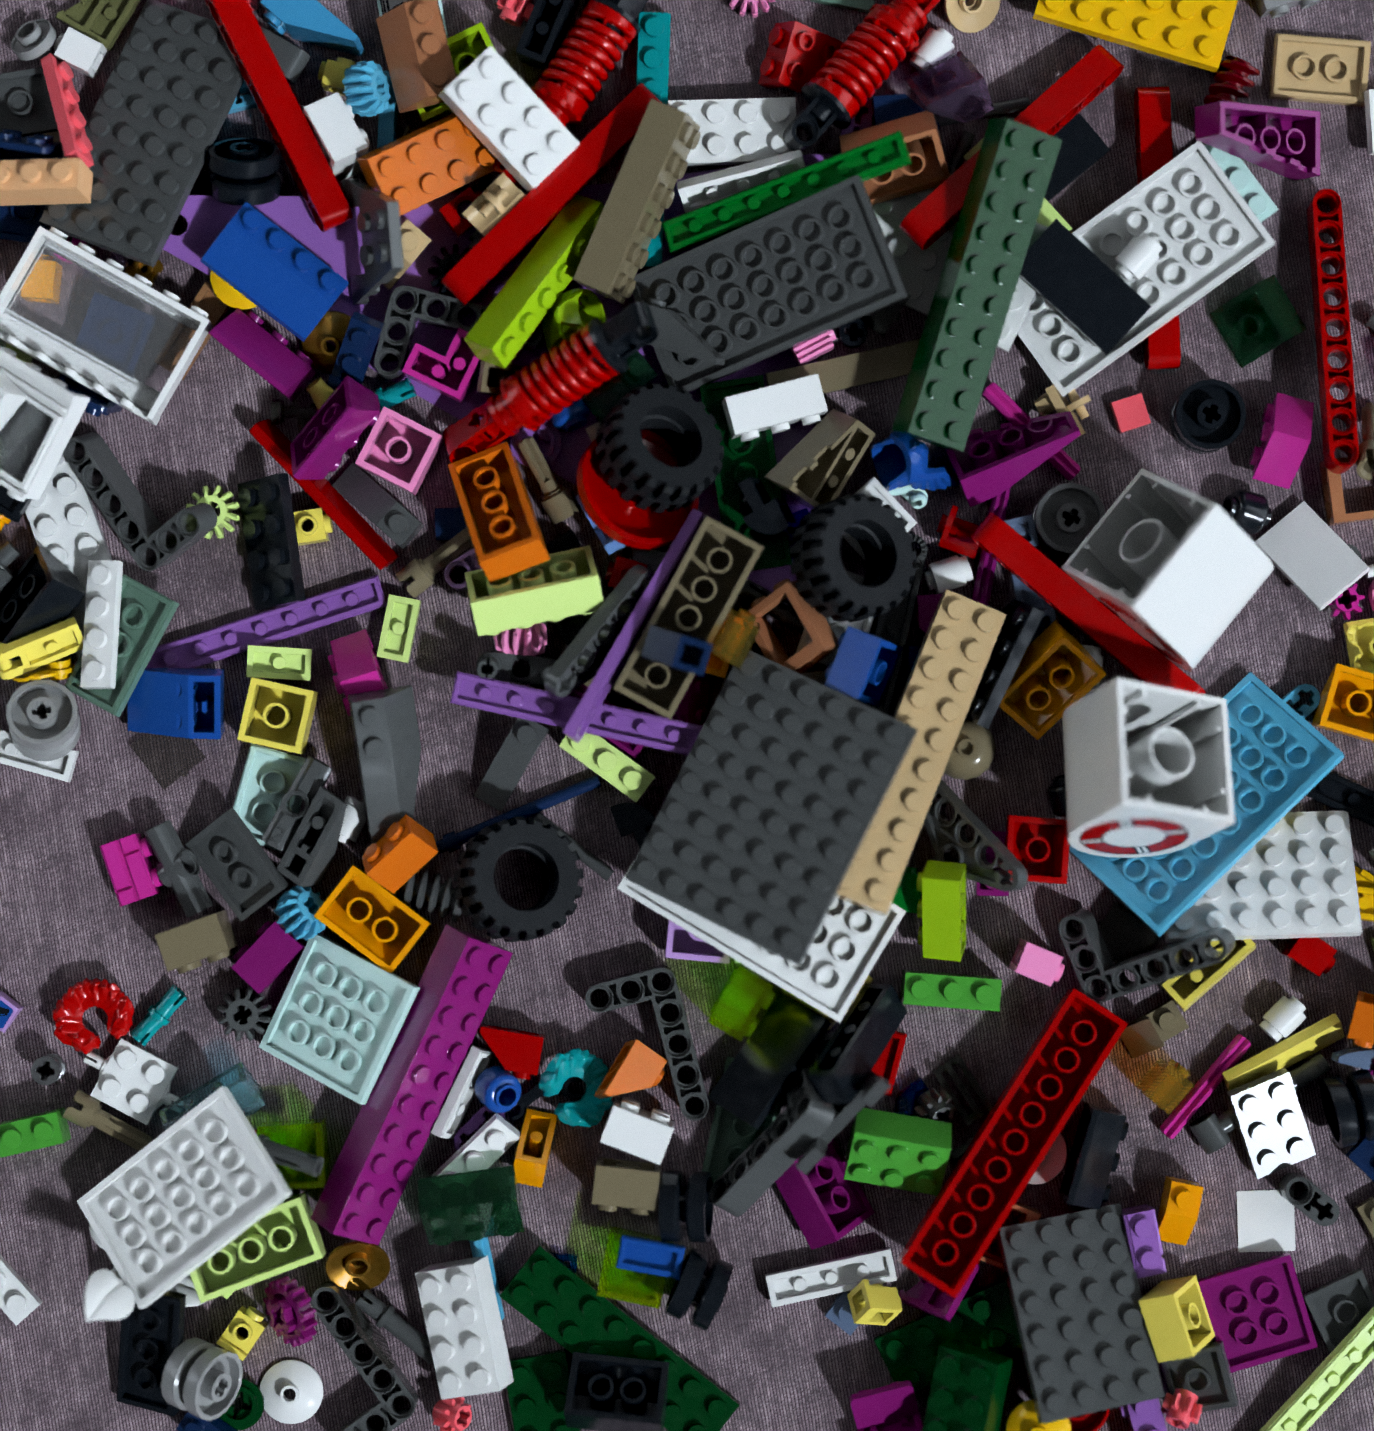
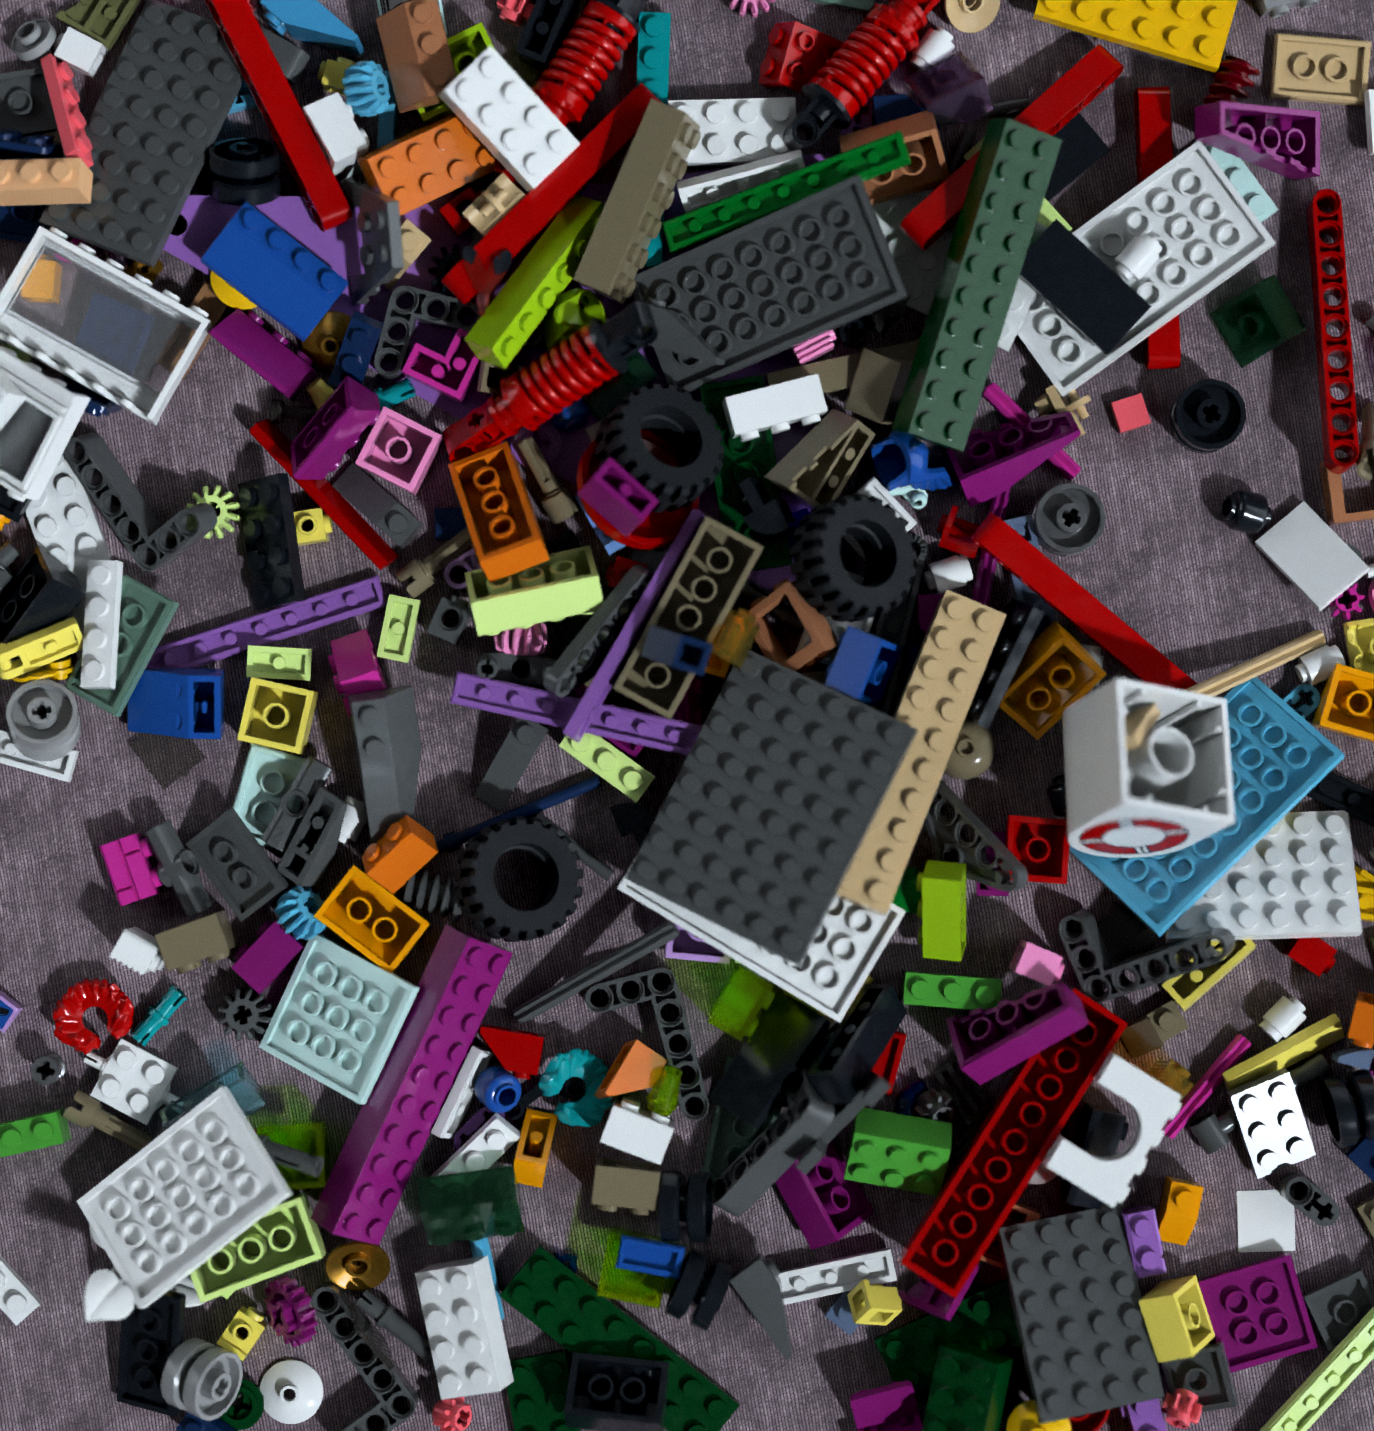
white brick [1061,468,1274,672] -> none
dark pink brick [1249,392,1314,489] -> none
none -> white brick [110,926,165,975]
none -> dark grey brick [426,595,473,646]
none -> clear red piece [462,246,512,316]
none -> dark grey axle [513,921,679,1024]
none -> magenta brick [577,457,659,537]
none -> clear neon green cone [647,1065,682,1116]
none -> dark grey slope [729,1253,793,1360]
none -> dark tan slope [844,347,913,424]
none -> magenta wedge [946,982,1089,1085]
none -> white arch [1042,1052,1182,1208]
none -> tan tile [1124,703,1161,751]
none -> tan axle [1184,629,1326,696]
none -> white brick [1295,644,1346,686]

